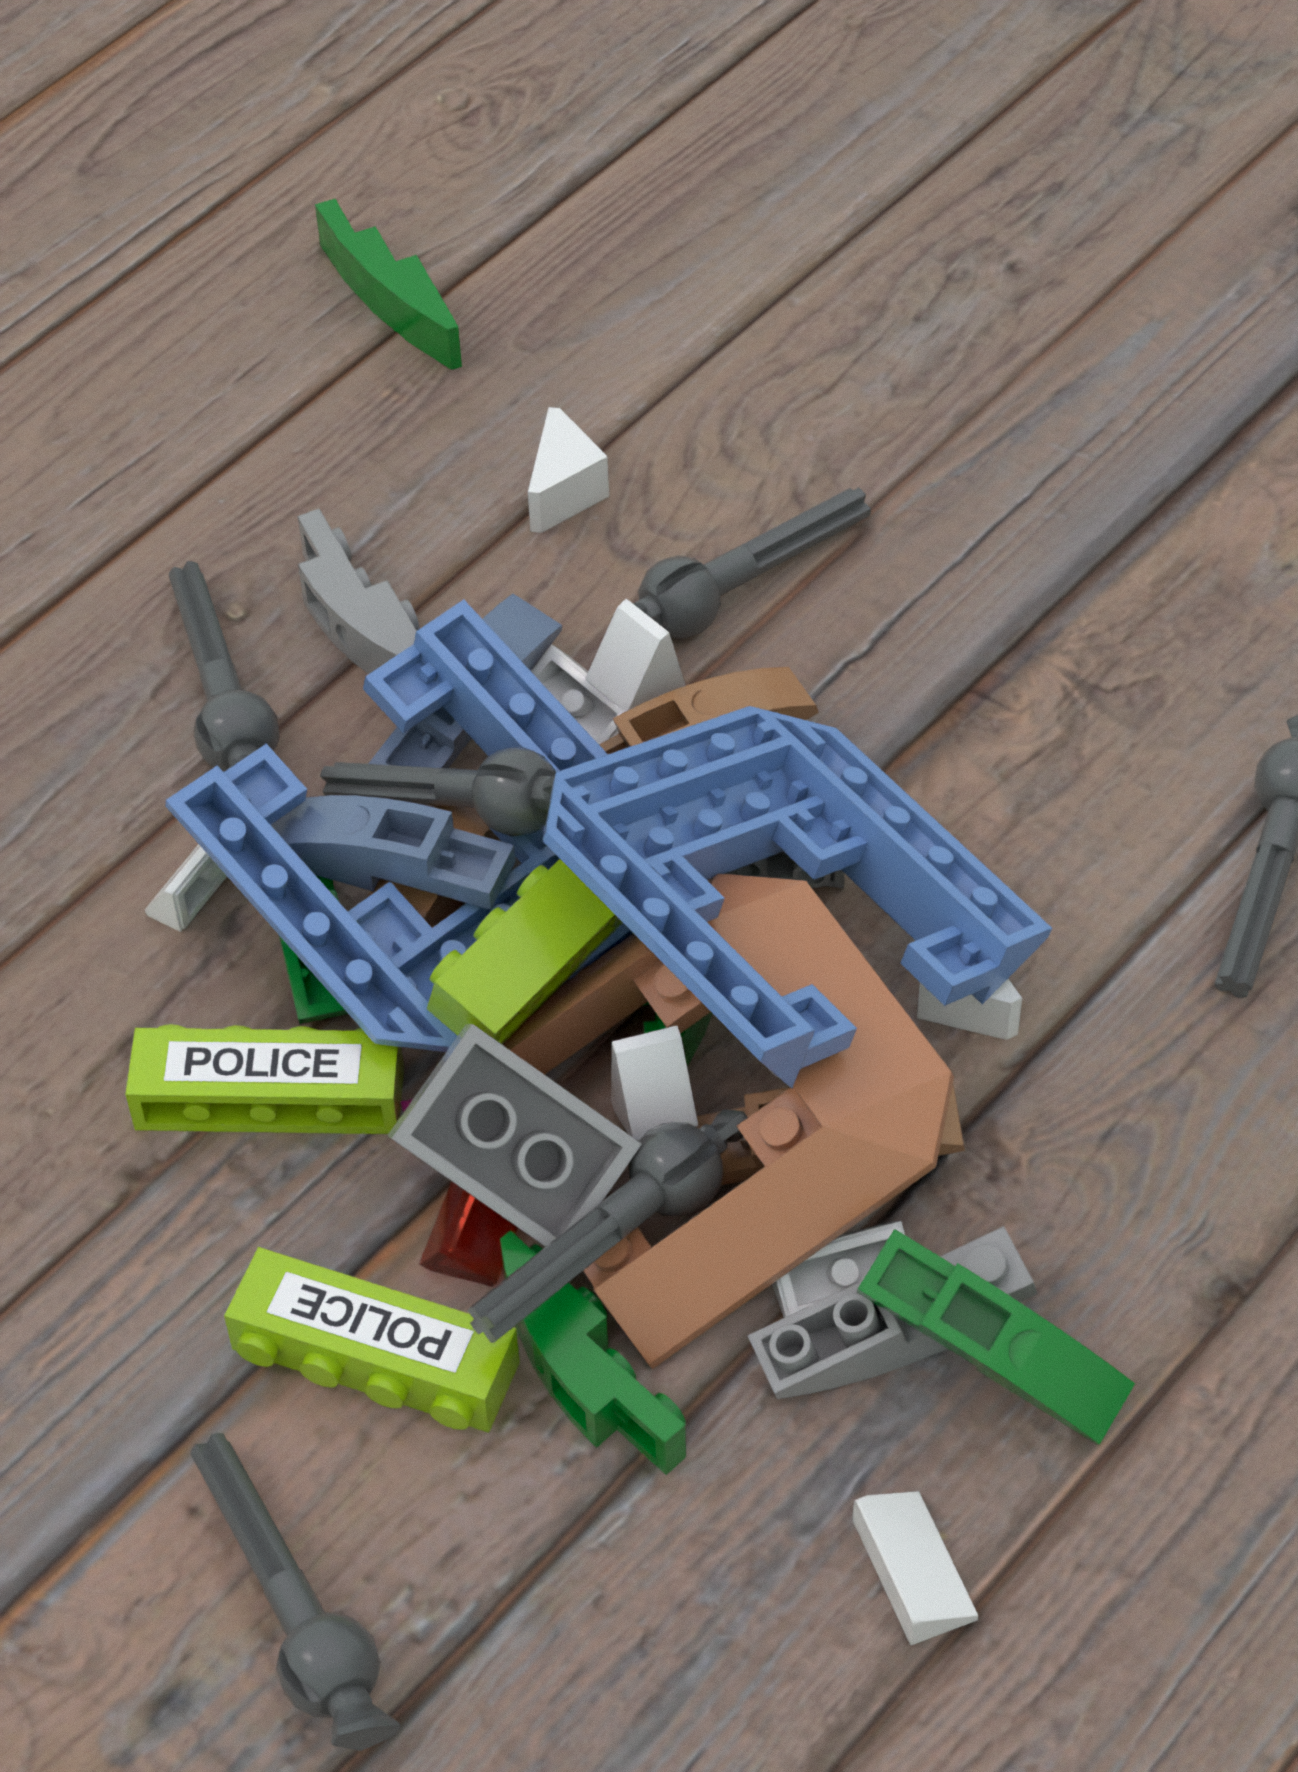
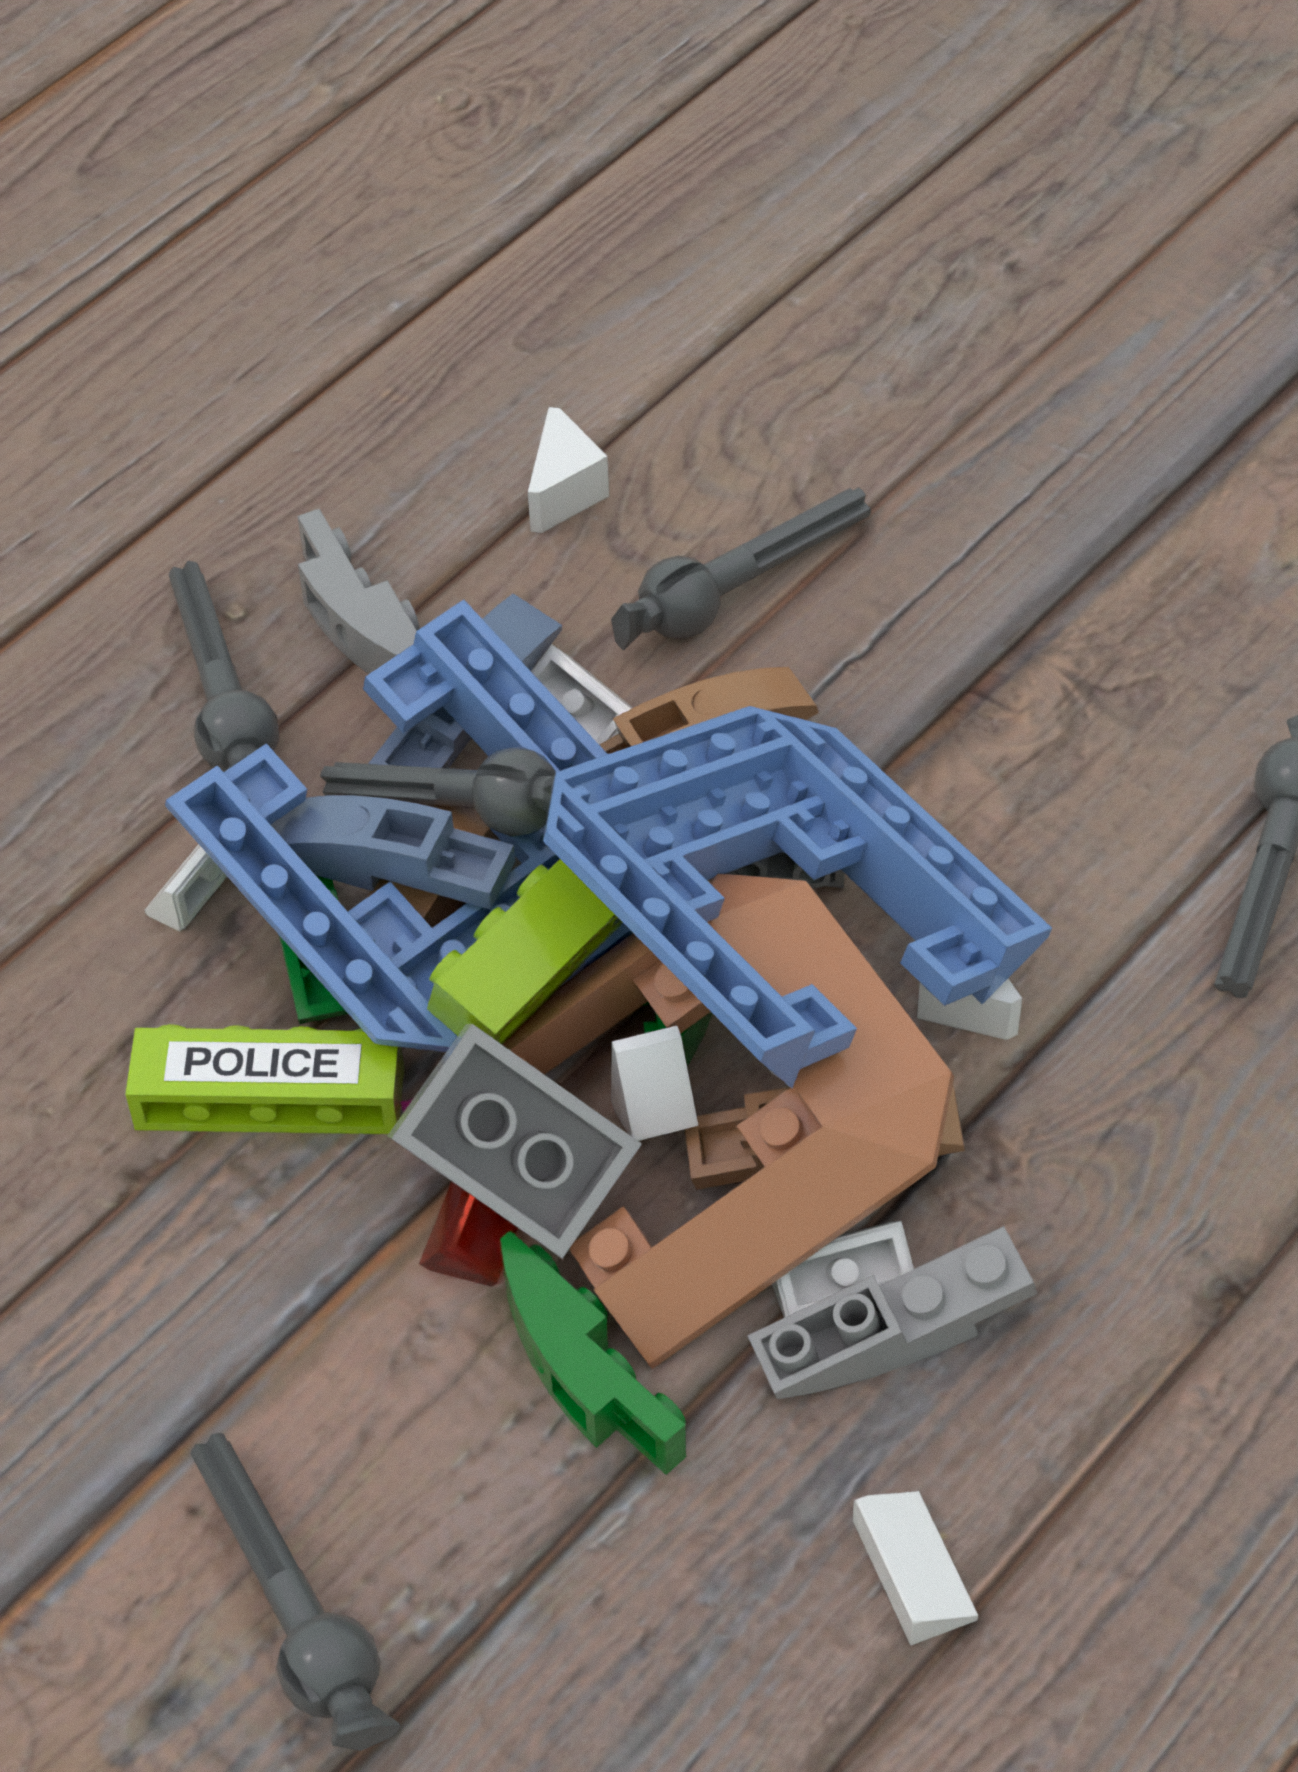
lime brick [224,1247,520,1433] -> none
green slope [315,198,462,370] -> none
dark grey piece [468,1109,748,1343] -> none
white slope [585,599,686,712] -> none
green slope [857,1229,1136,1445] -> none

